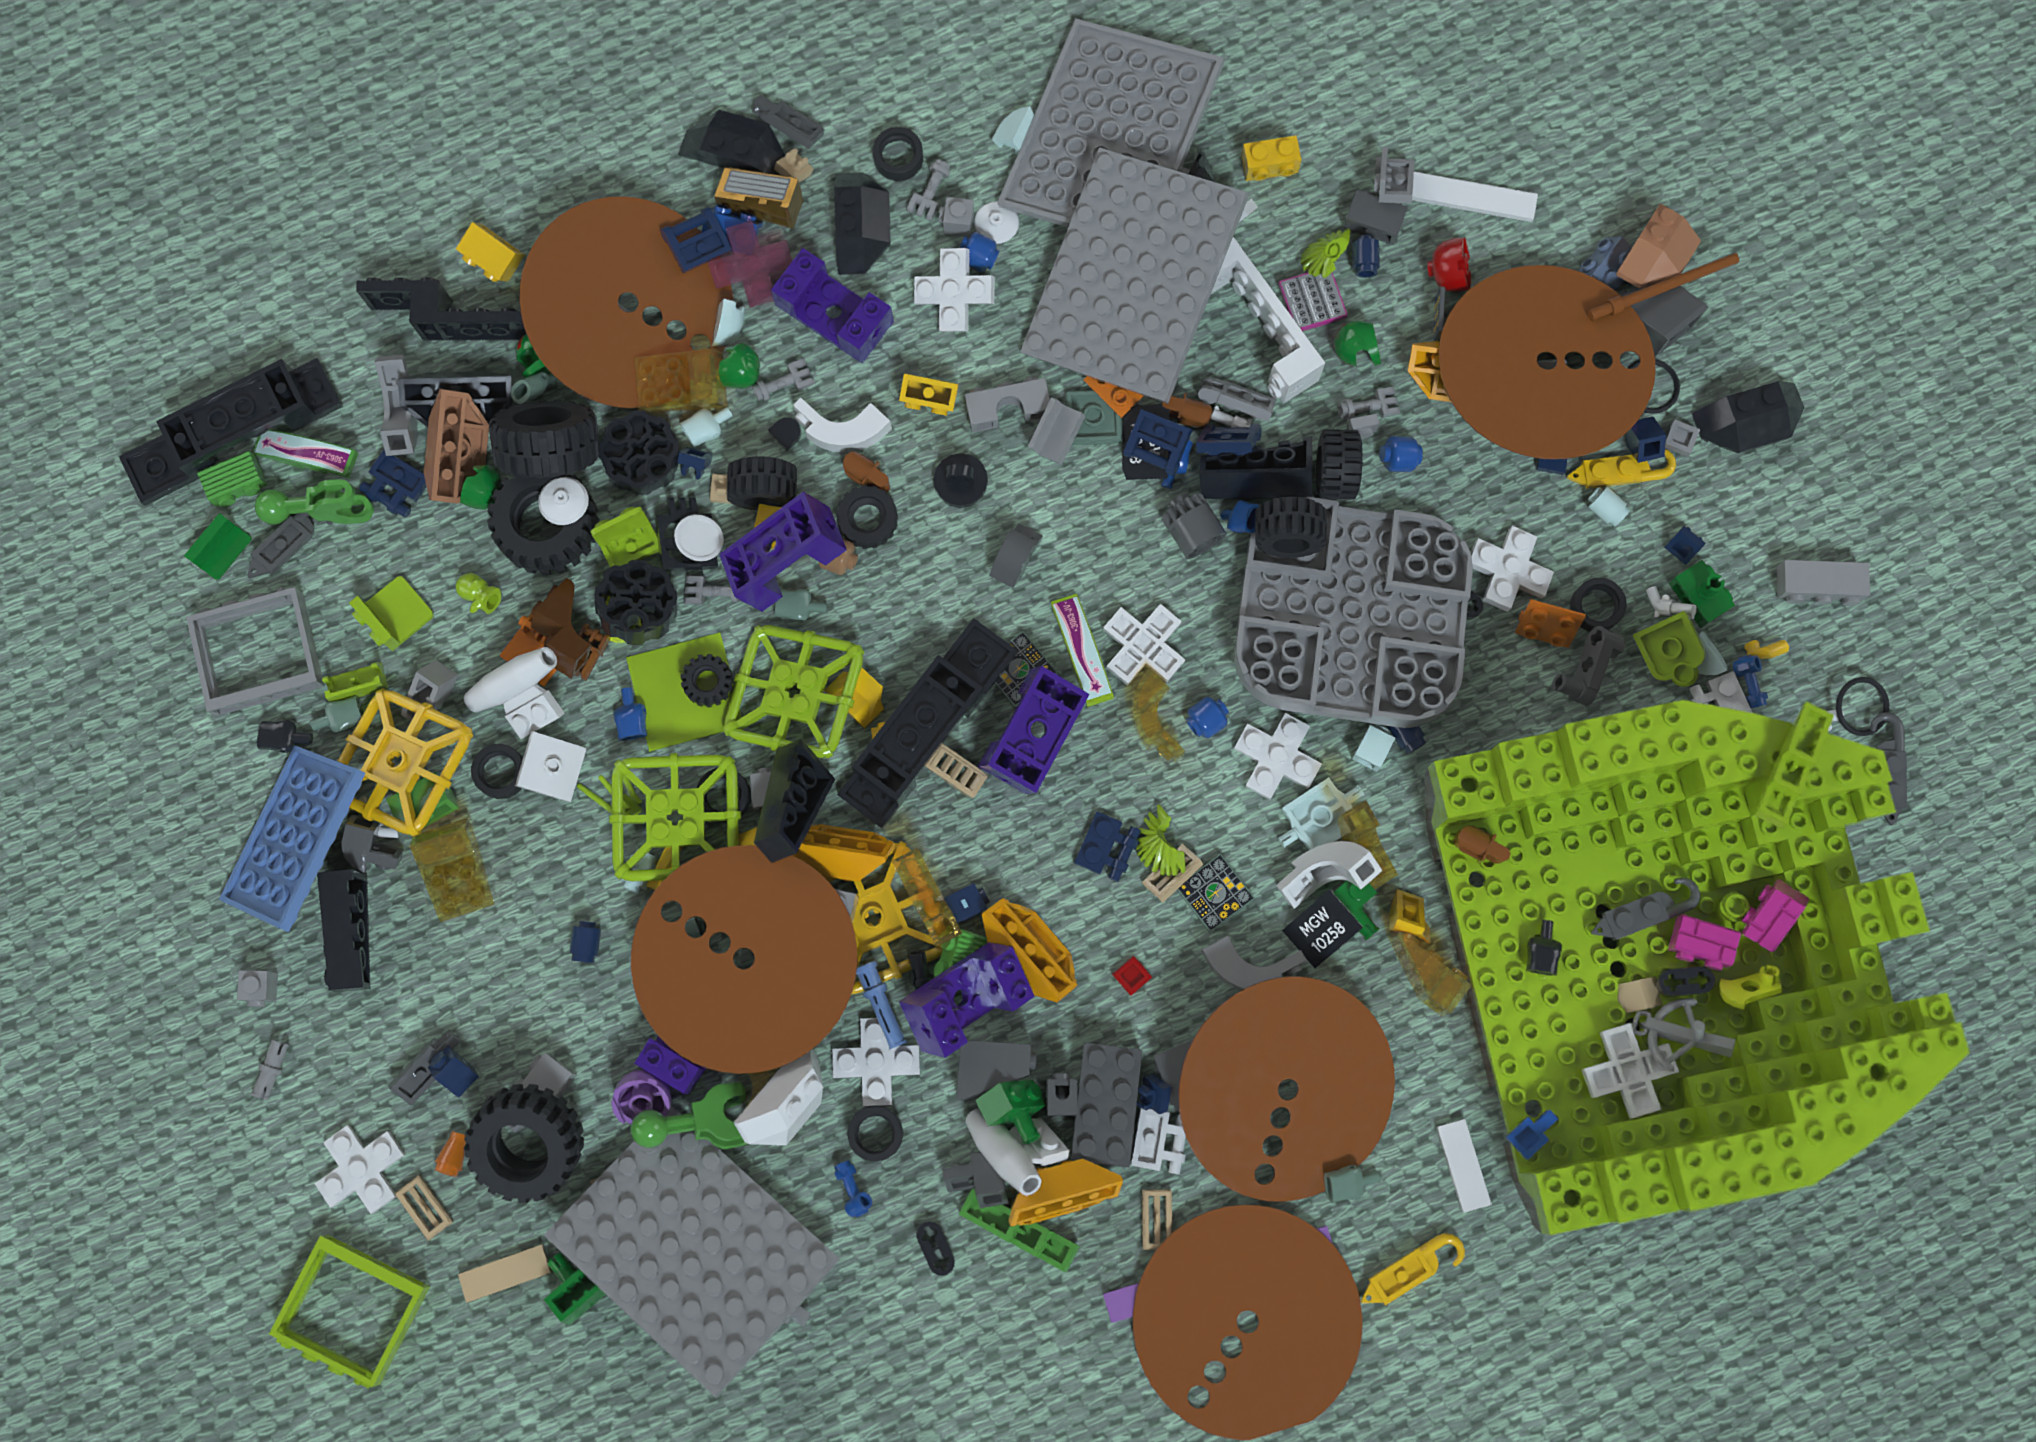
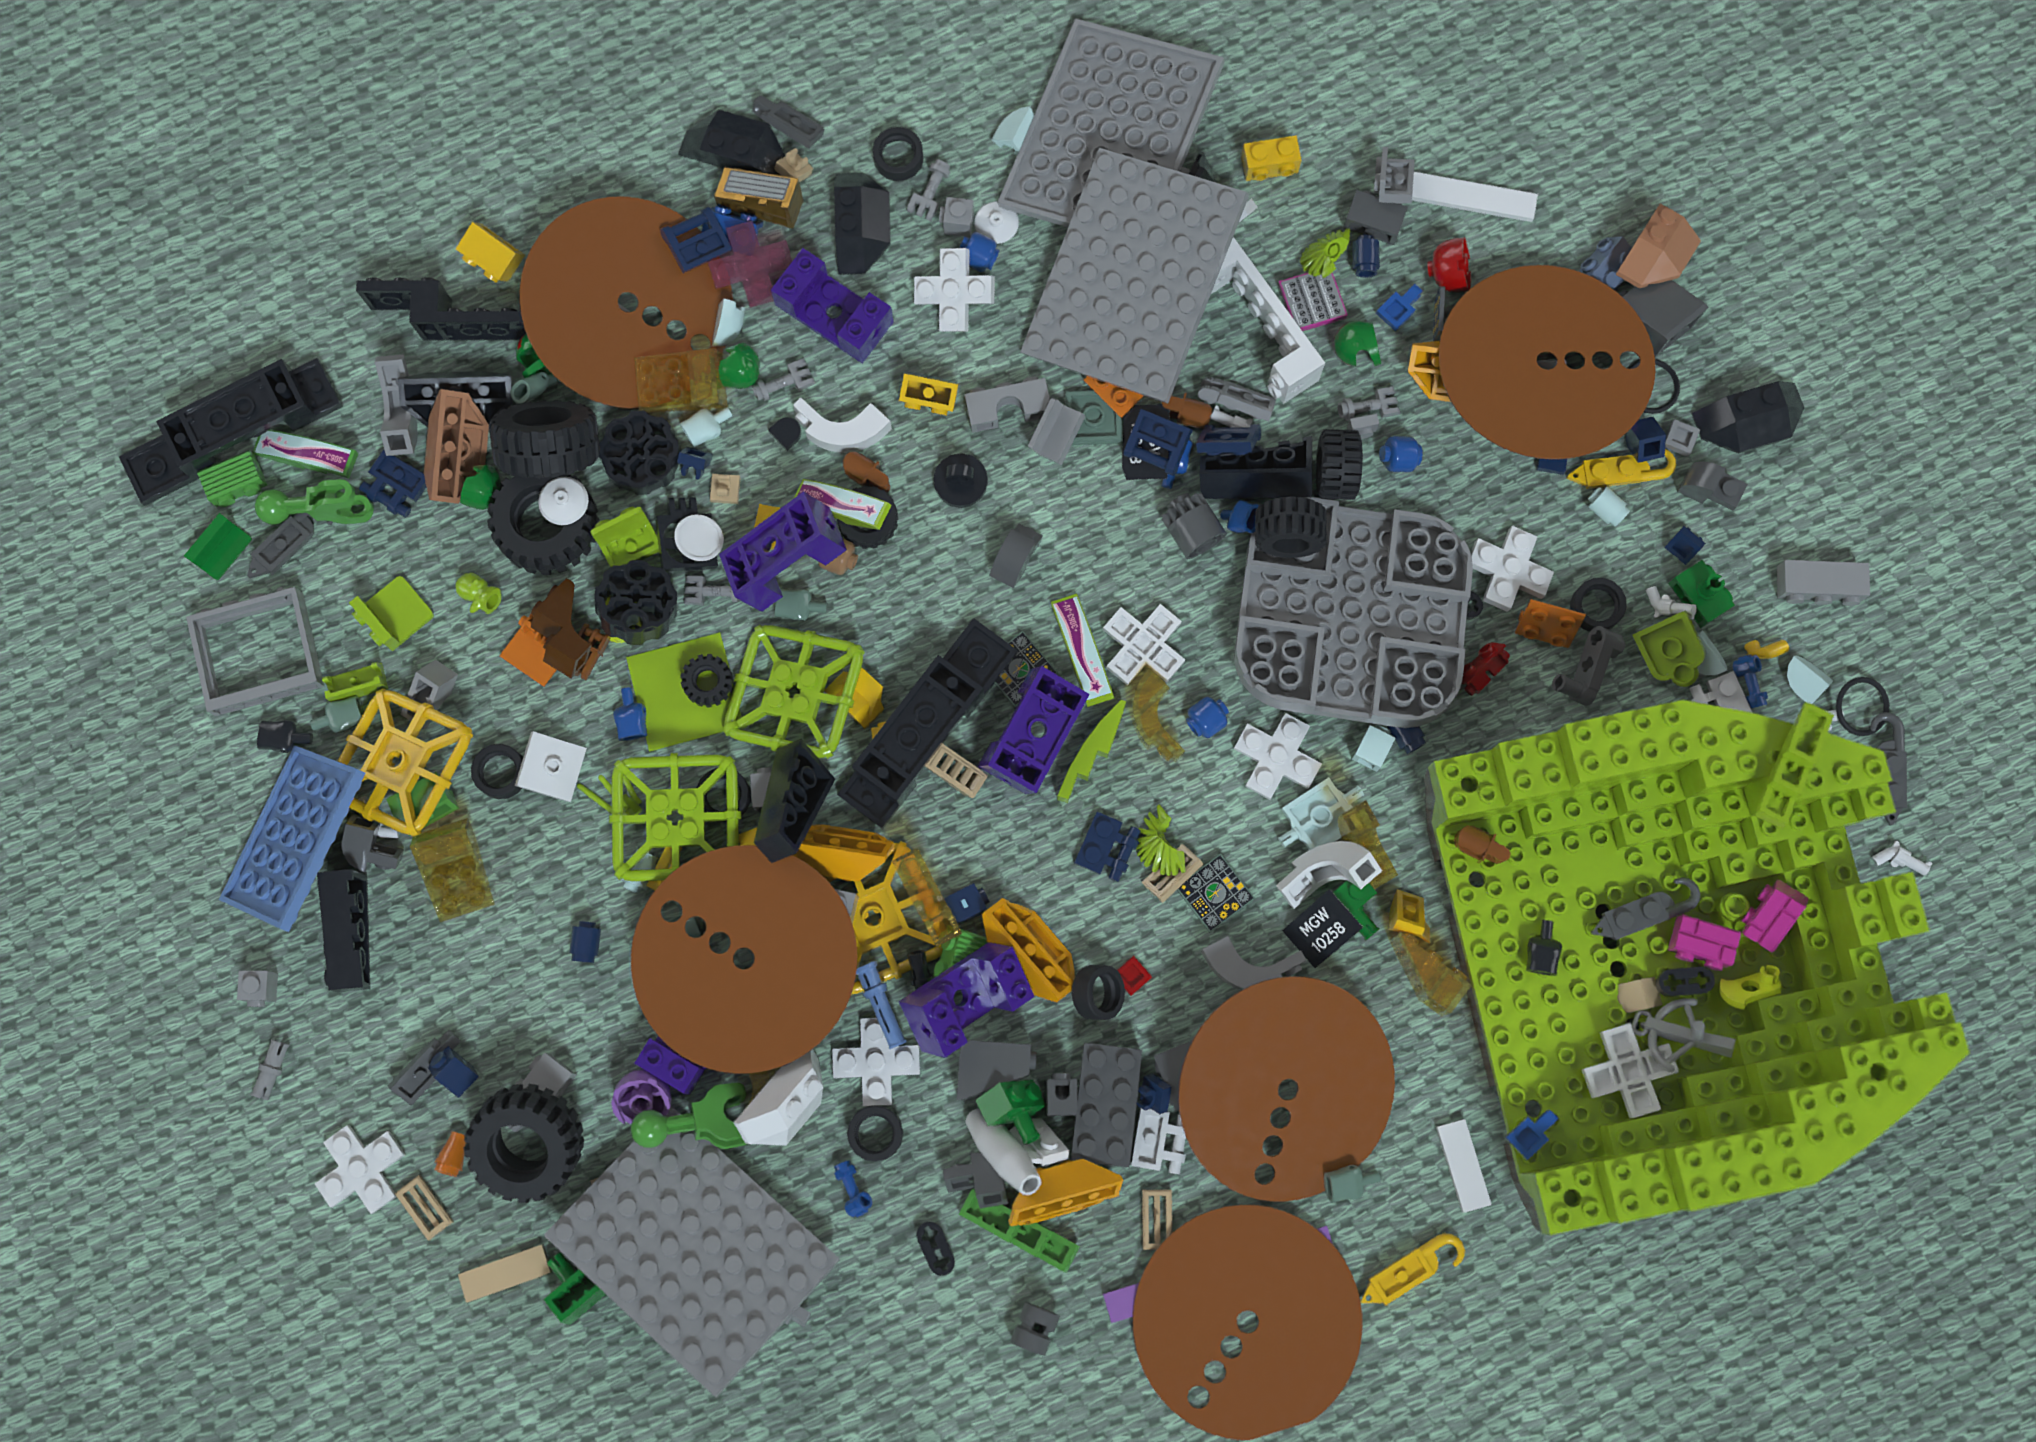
lime window [269,1235,430,1389] -> none
white plate [464,647,564,739] -> none
black tyre [727,456,797,510] -> none
dark orange bar [1588,253,1740,321] -> none
none -> slope [793,479,892,530]
none -> dark grey wheel [1010,1302,1060,1356]
none -> lime slope [1057,700,1126,803]
none -> black tyre [1072,965,1125,1020]
none -> blue plate [1376,284,1423,332]
none -> red hinge [1461,642,1510,696]
none -> dark grey brick [1677,461,1748,511]
none -> light aqua brick [1787,656,1833,704]
none -> white piece [1871,841,1932,876]

